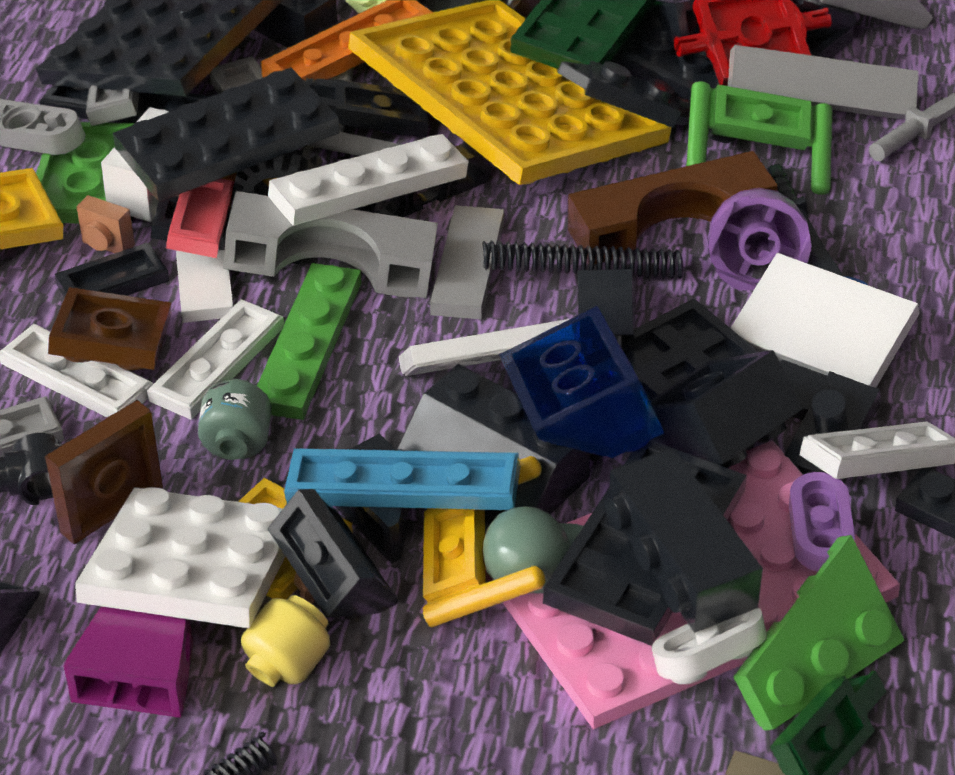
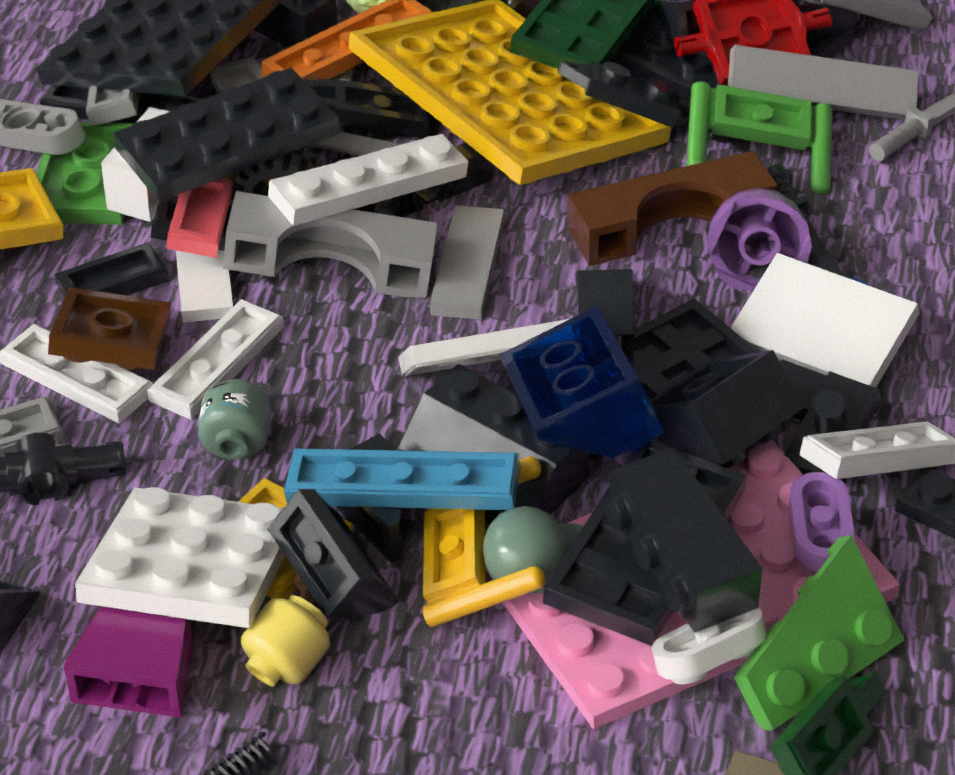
reddish brown plate [45,400,163,544] -> none
nougat plate [76,195,135,253] -> none
bright green plate [257,263,362,420] -> none
black piece [482,240,683,279] -> none

